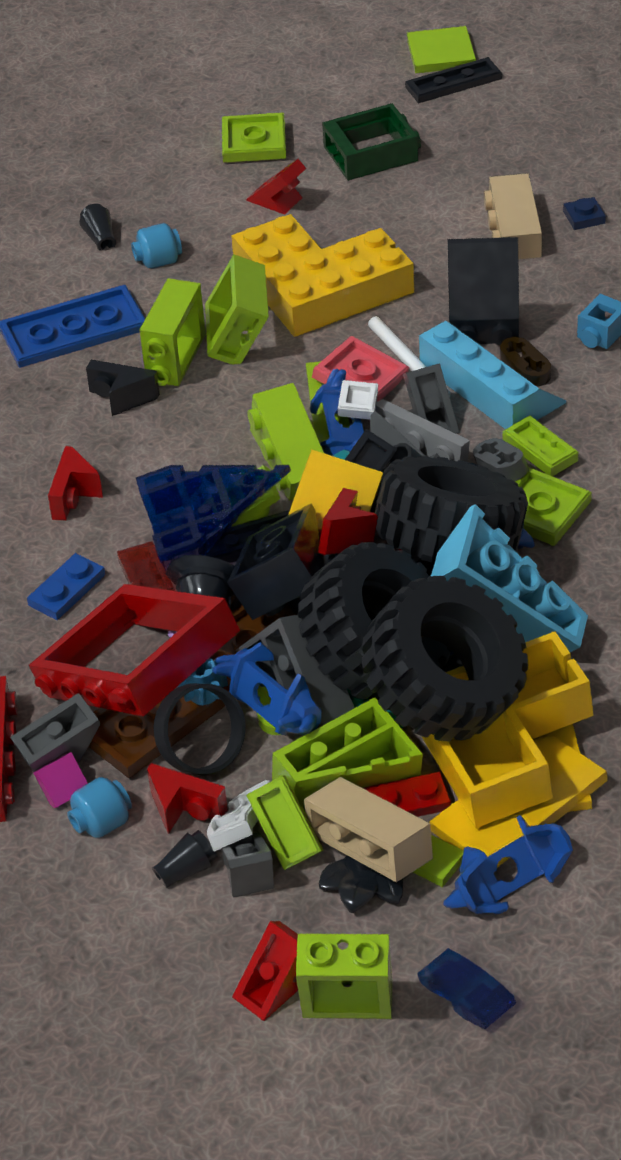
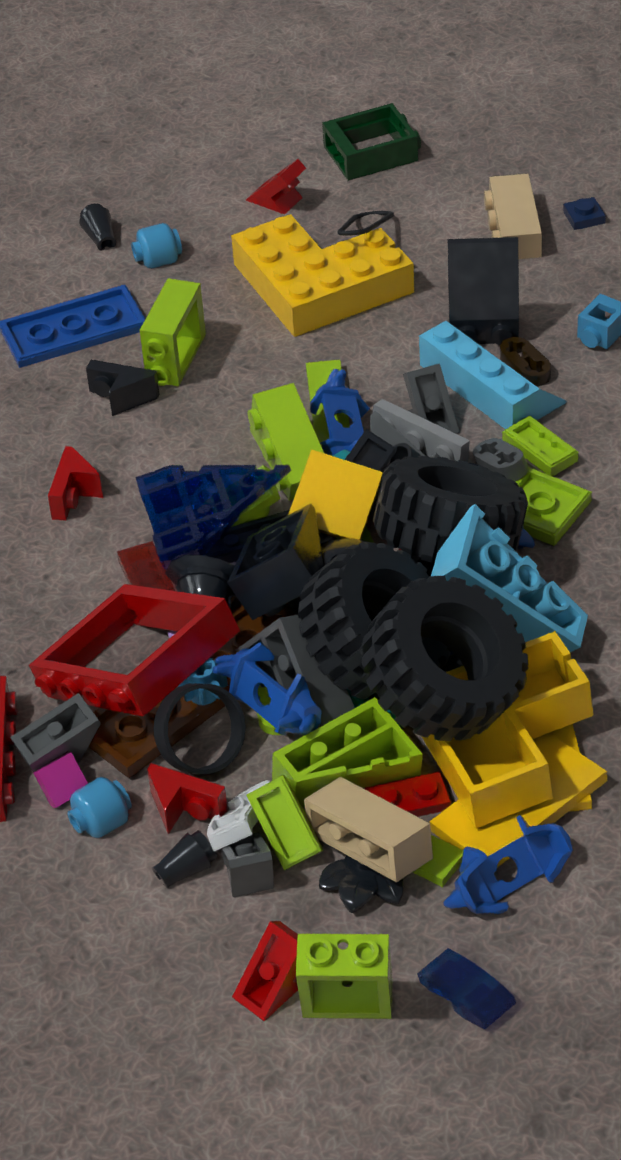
blue plate [27,553,105,620] -> none
lime window [205,254,269,365] -> none
lime plate [222,112,286,163] -> none
coral tile [312,336,409,402] -> none
red slope [318,488,378,555] -> none
white tile [338,380,378,420] -> none
white piece [368,316,451,397] -> none
black tile [405,57,502,104] -> none
lime tile [407,26,476,74] -> none
none -> black piece [337,211,394,236]

